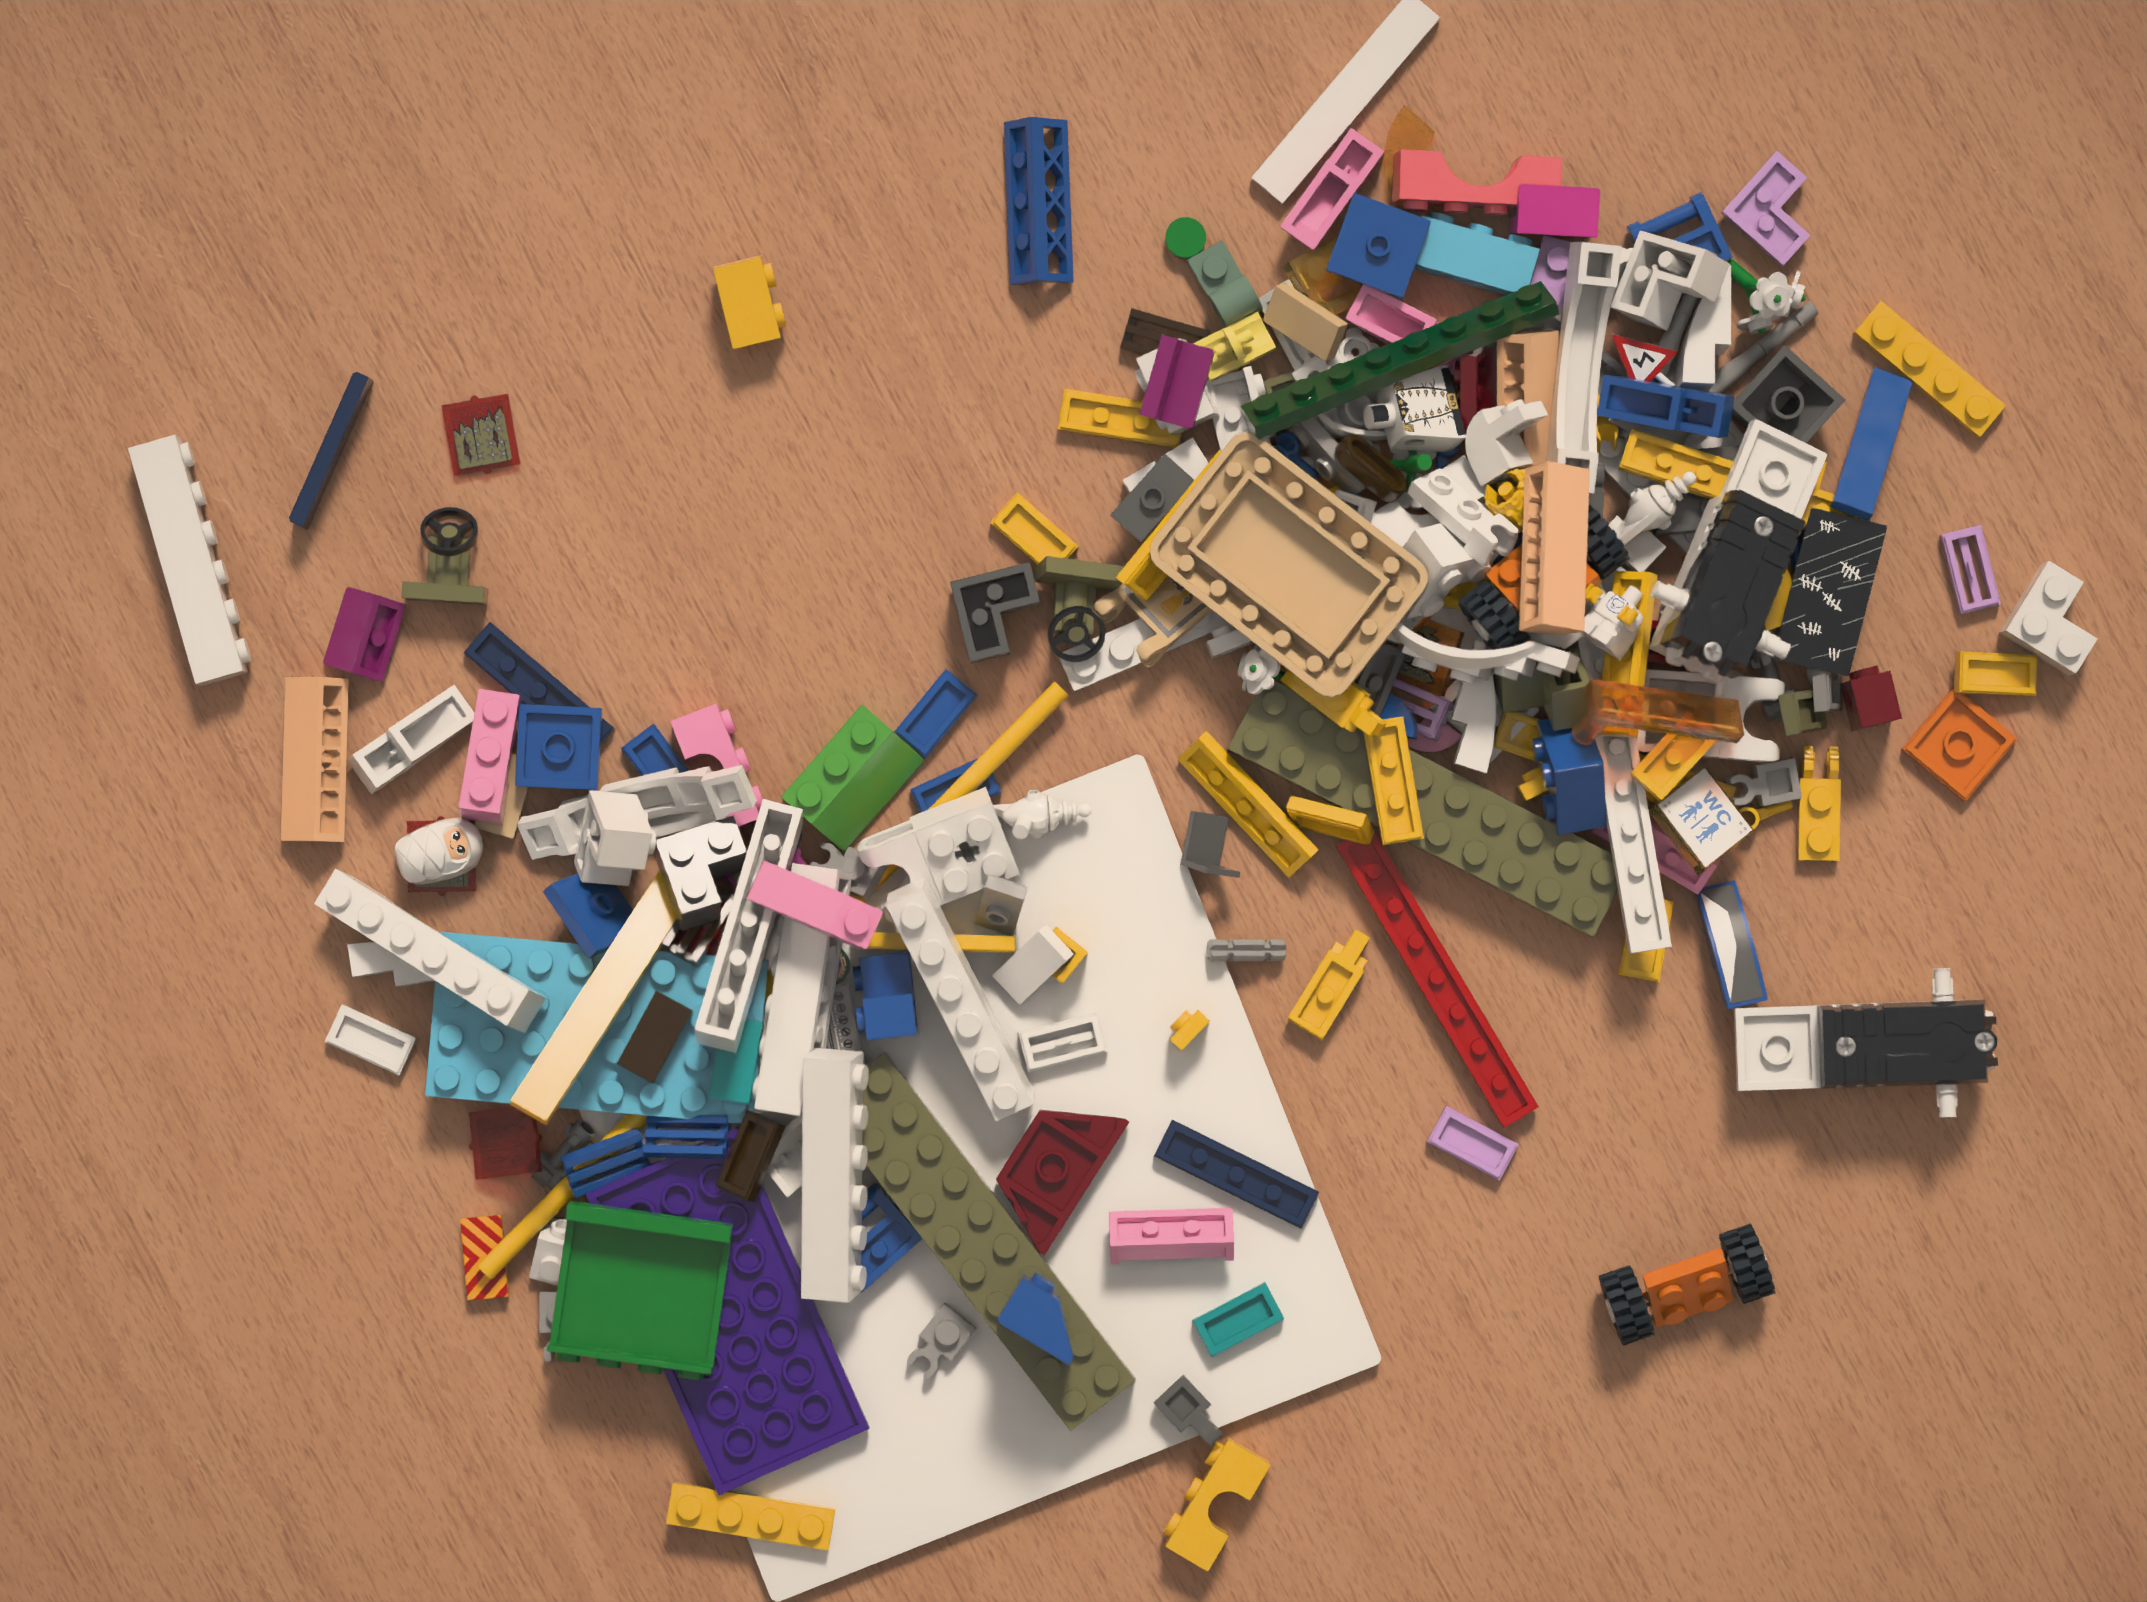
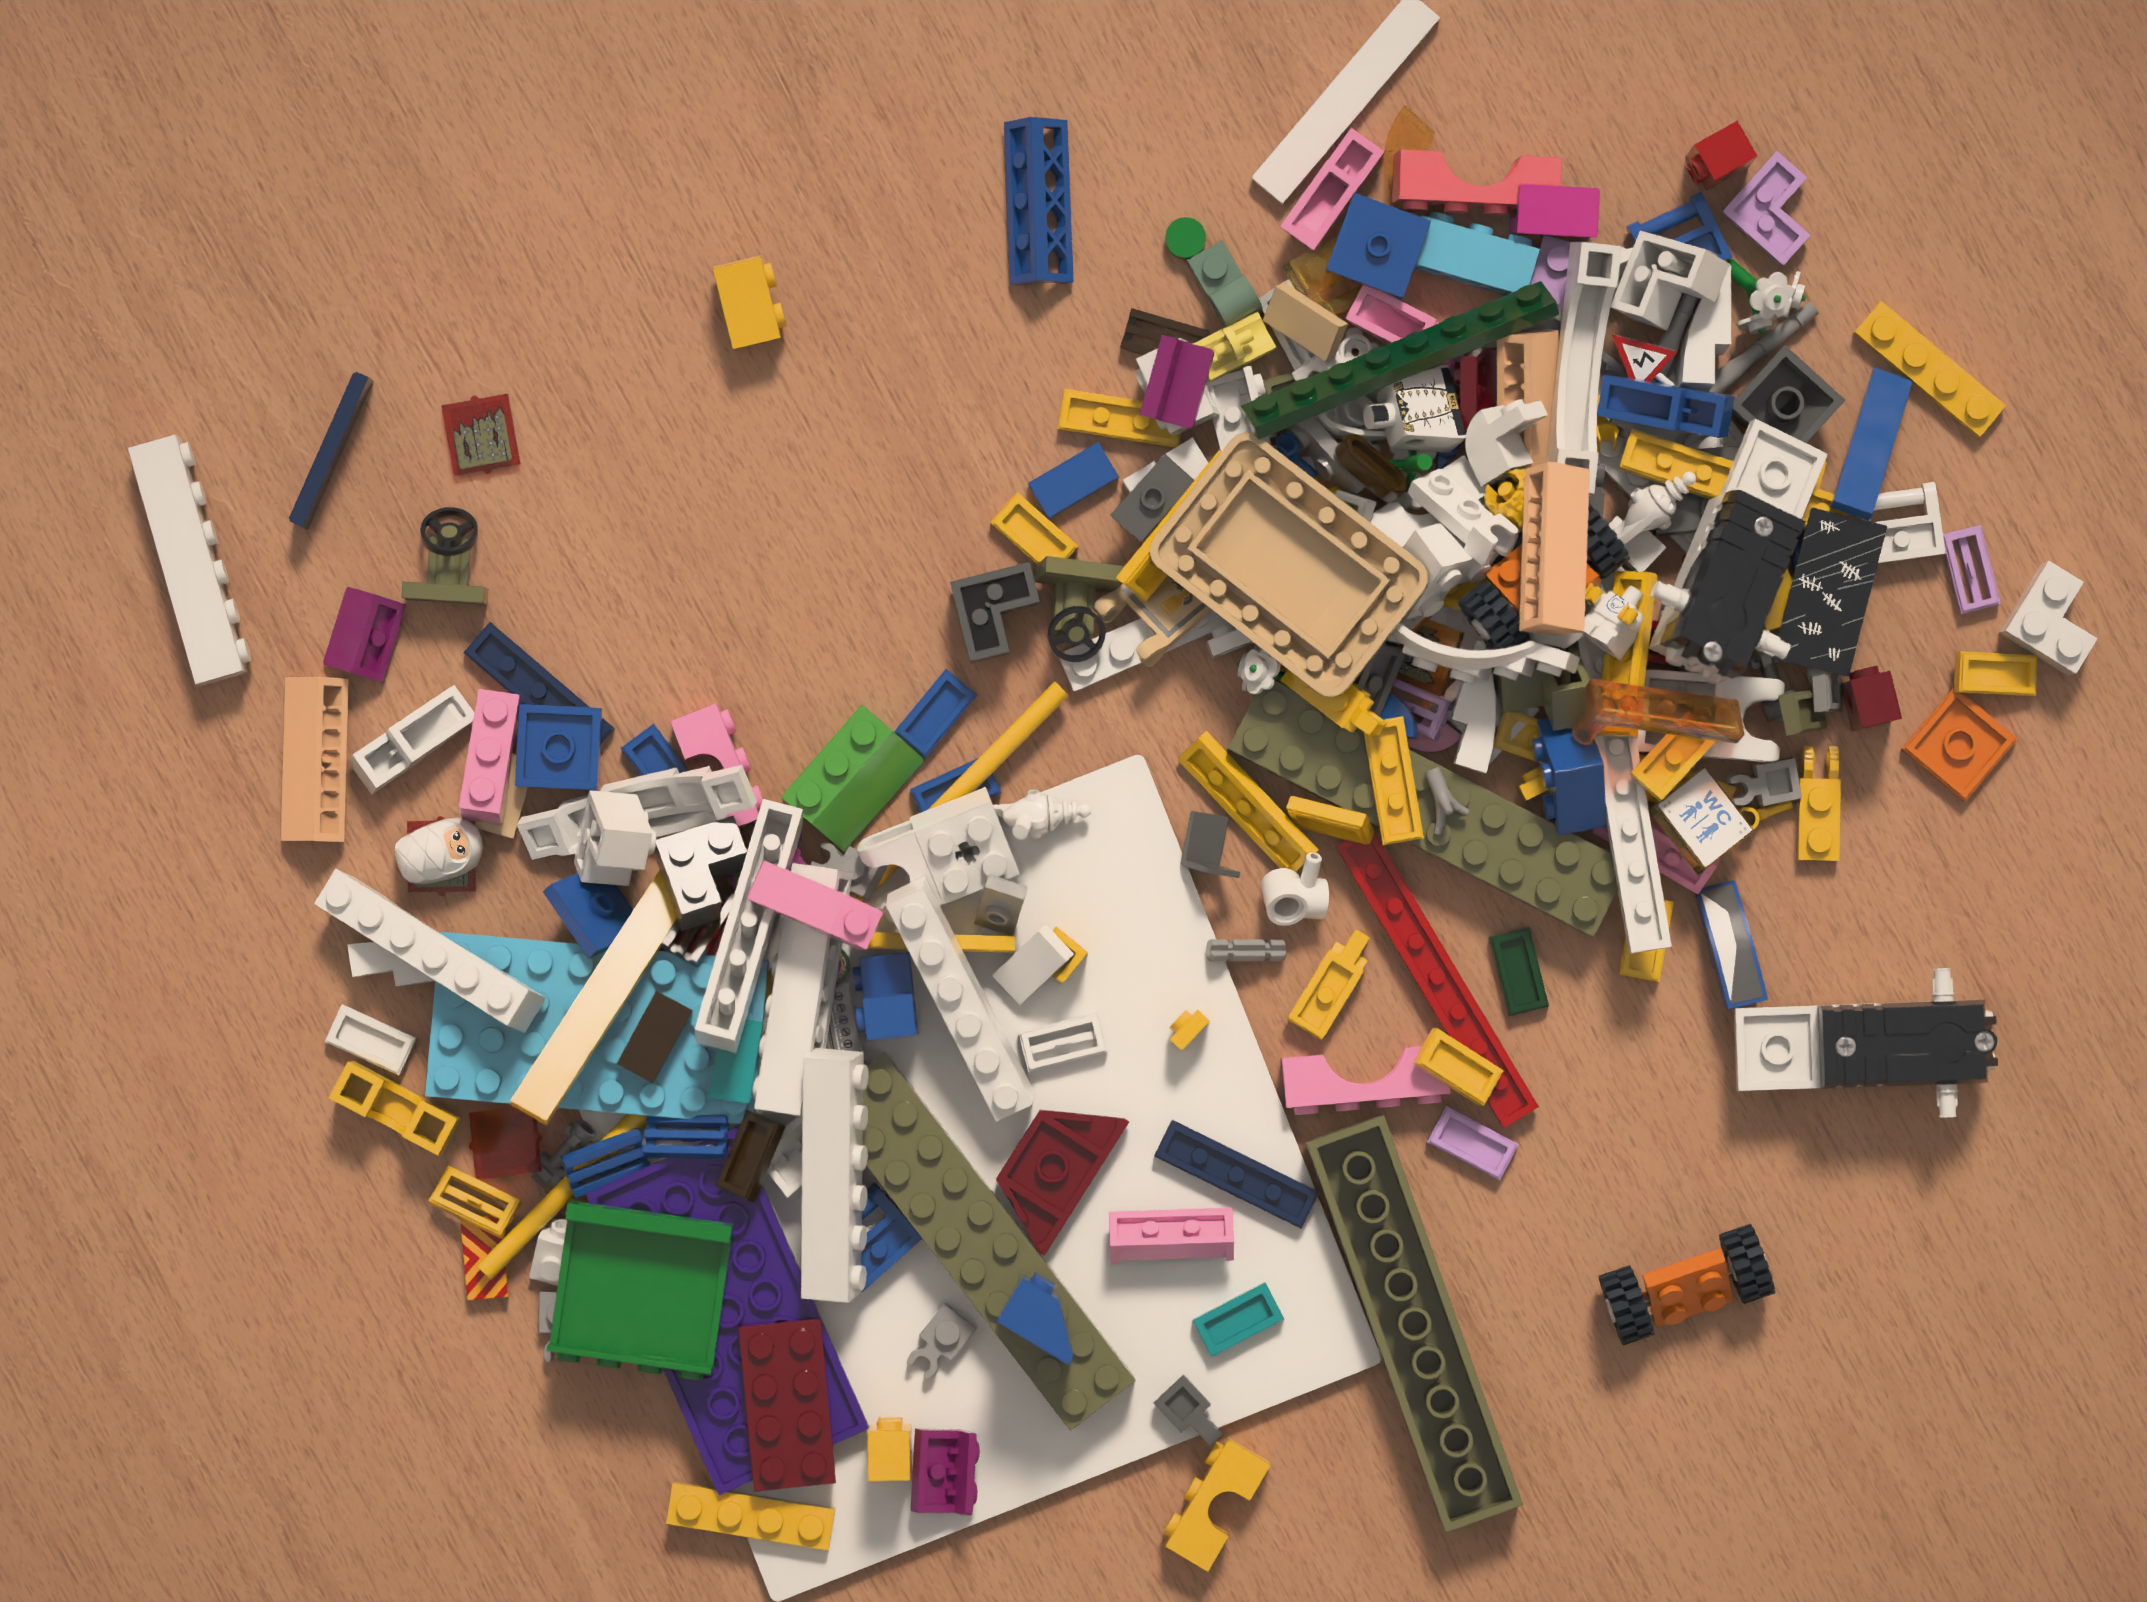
none -> yellow arch [329,1061,462,1155]
none -> yellow tile [429,1165,522,1239]
none -> dark red plate [738,1318,836,1492]
none -> yellow brick [868,1417,912,1481]
none -> magenta bracket [910,1429,980,1515]
none -> blue tile [1028,442,1119,519]
none -> white piece [1261,852,1329,926]
none -> bright pink arch [1281,1046,1450,1115]
none -> olive brick [1305,1114,1523,1533]
none -> yellow tile [1413,1028,1503,1106]
none -> light grey bar [1425,767,1469,835]
none -> dark green tile [1489,927,1549,1016]
none -> red brick [1685,120,1757,191]
none -> white plate [1863,482,1946,564]

